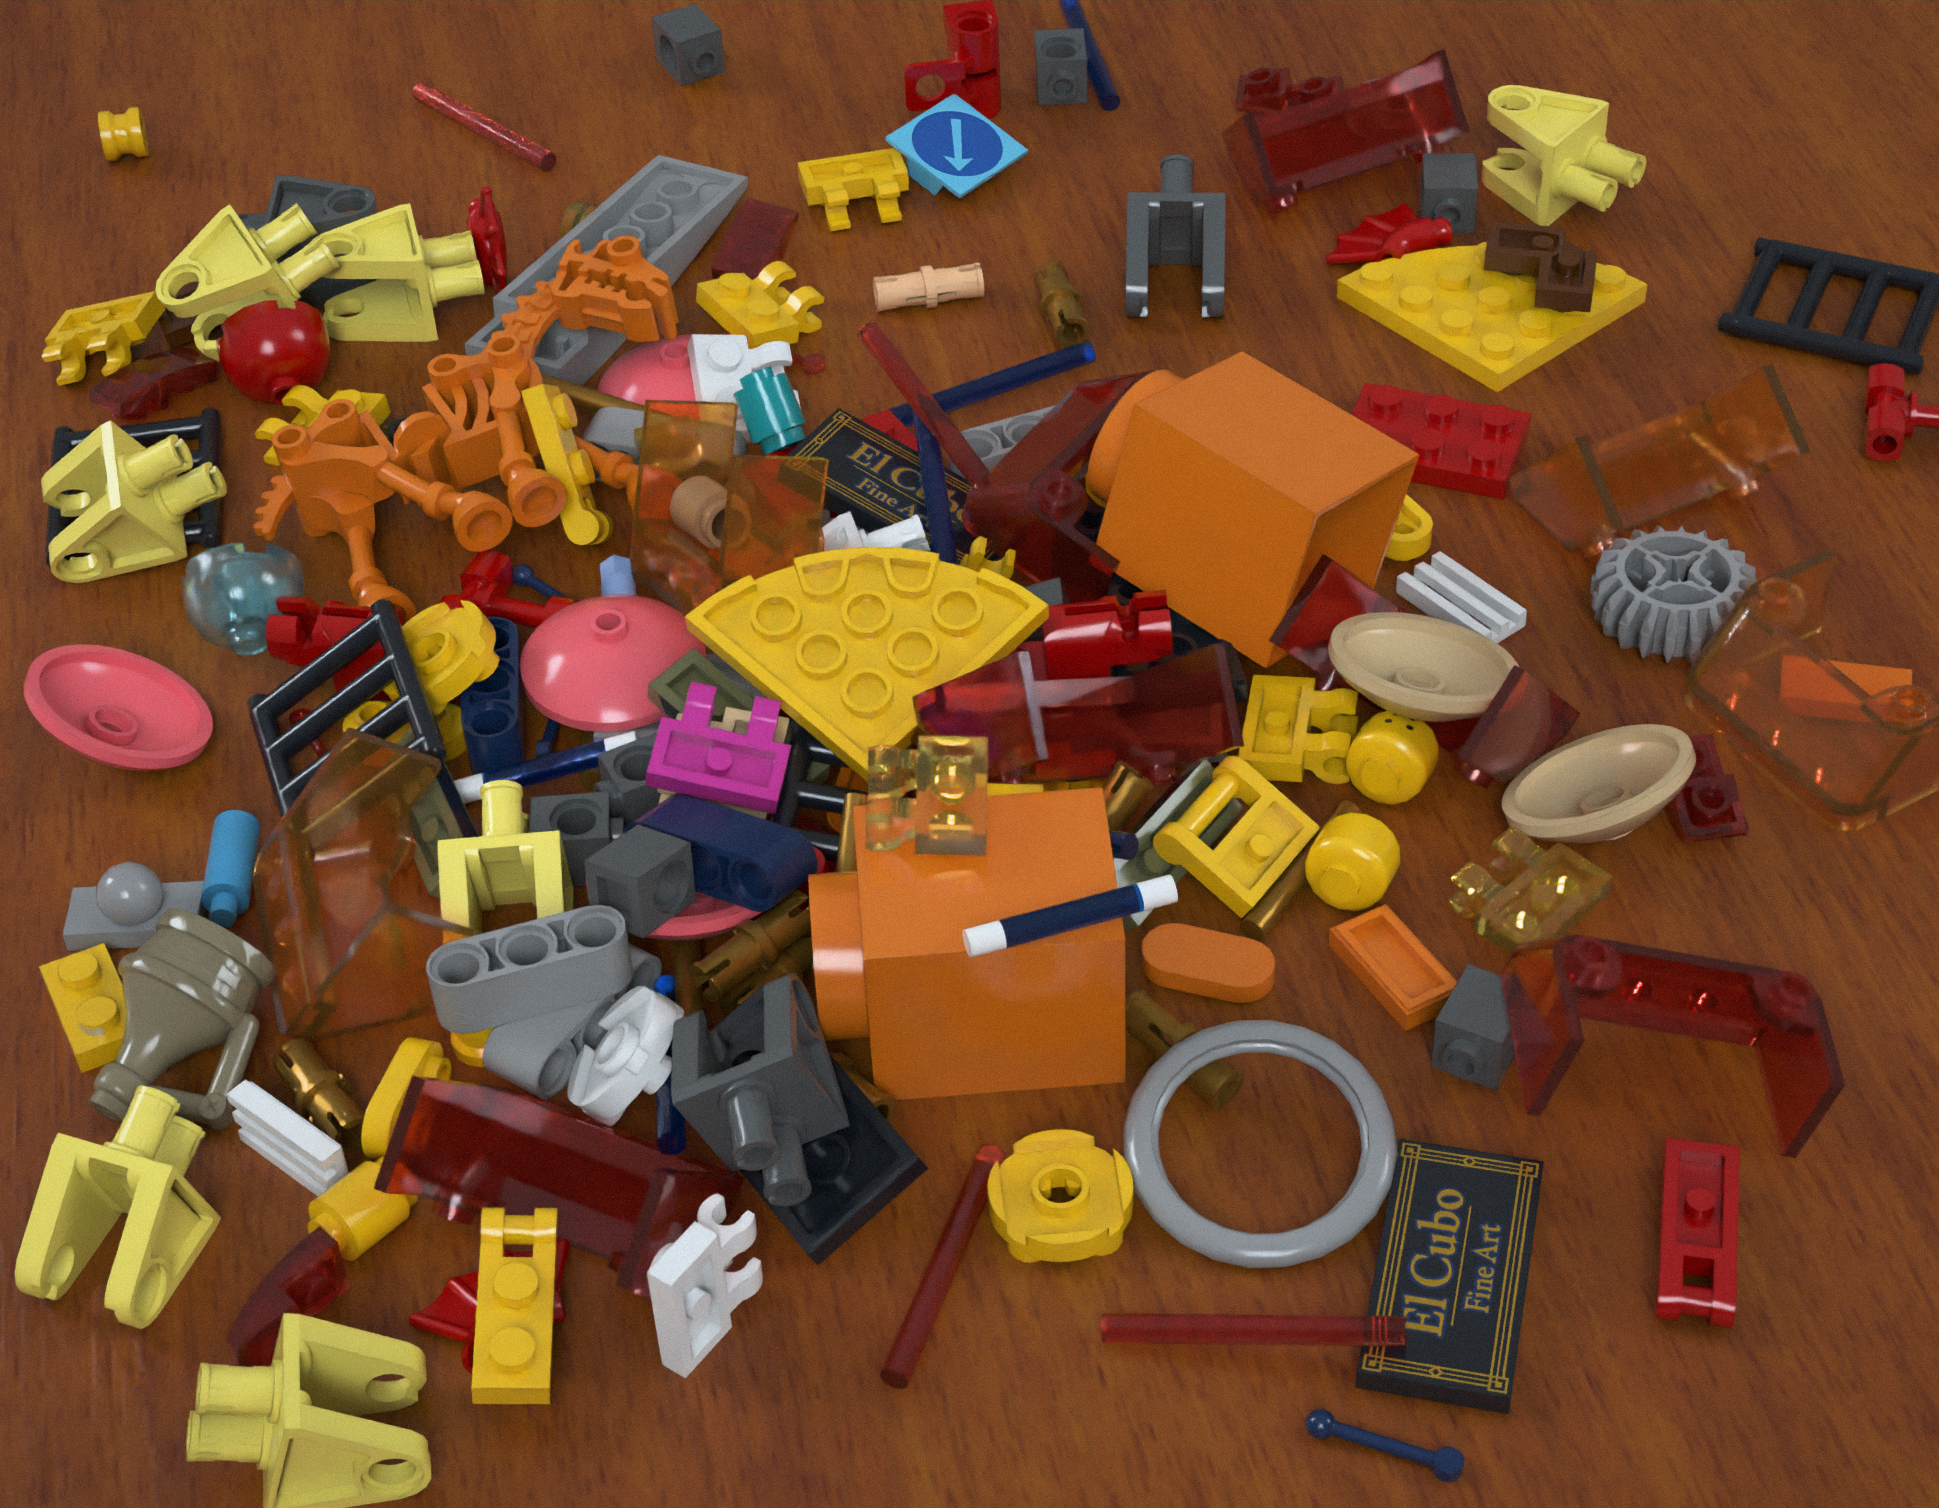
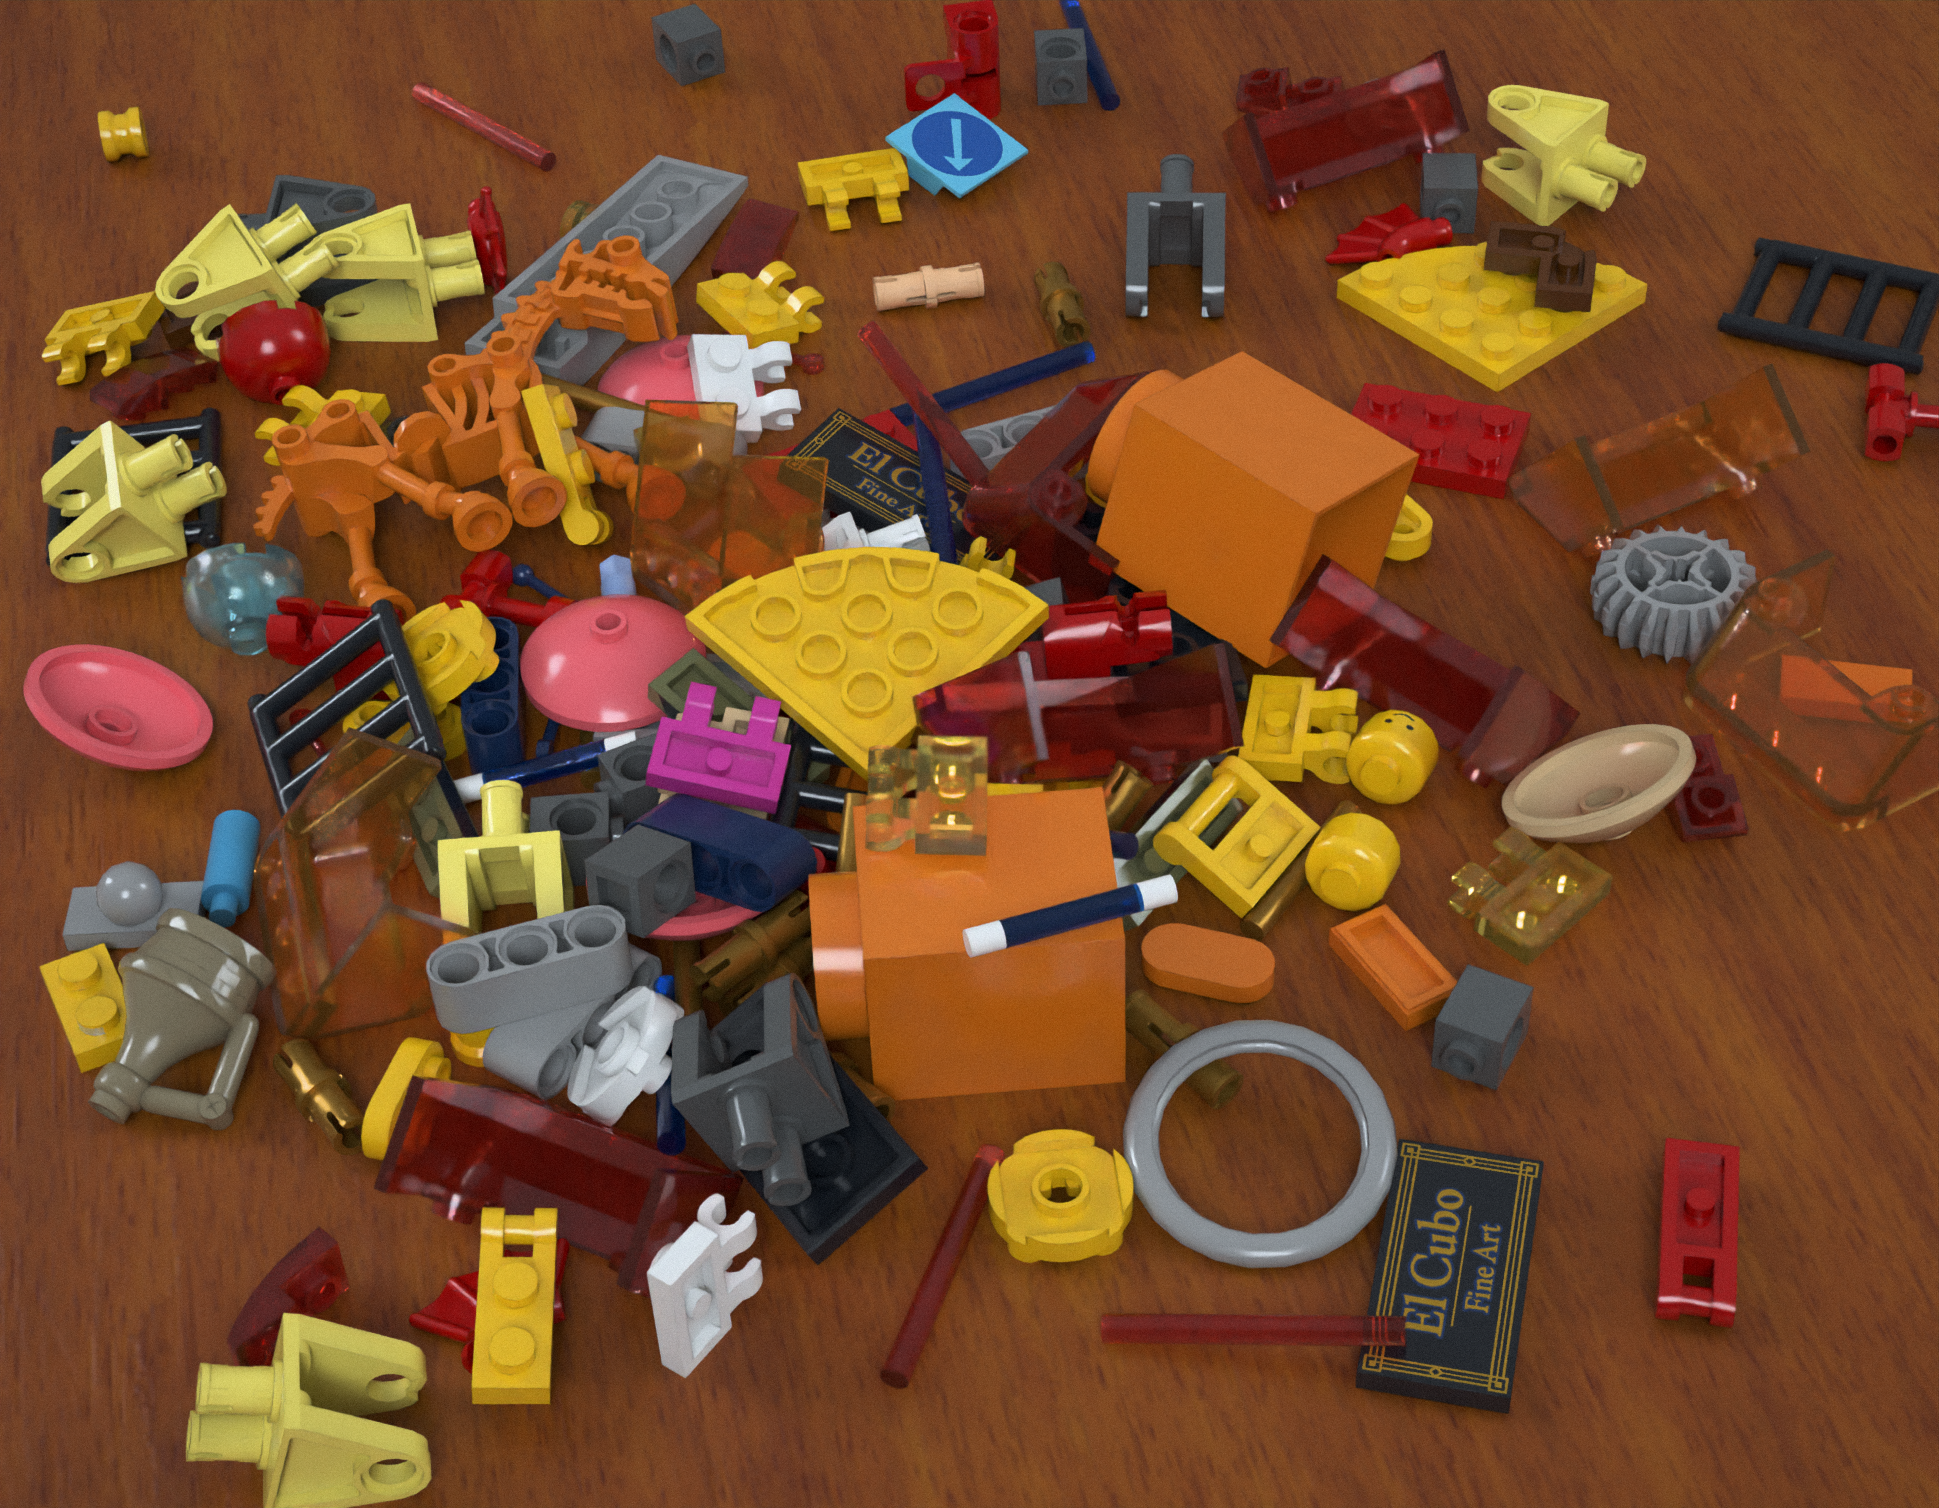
light yellow piece [15,1086,221,1329] -> none
white tile [227,1079,349,1196] -> none
yellow brick [307,1157,418,1261] -> none
medium nougat brick [670,476,750,549] -> none
teal brick [733,367,807,456] -> none
dark blue hinge [1305,1409,1464,1482] -> none
tan dish [1328,612,1521,722] -> none
white tile [1396,551,1527,643] -> none
clear red windscreen [1501,935,1846,1158] -> none

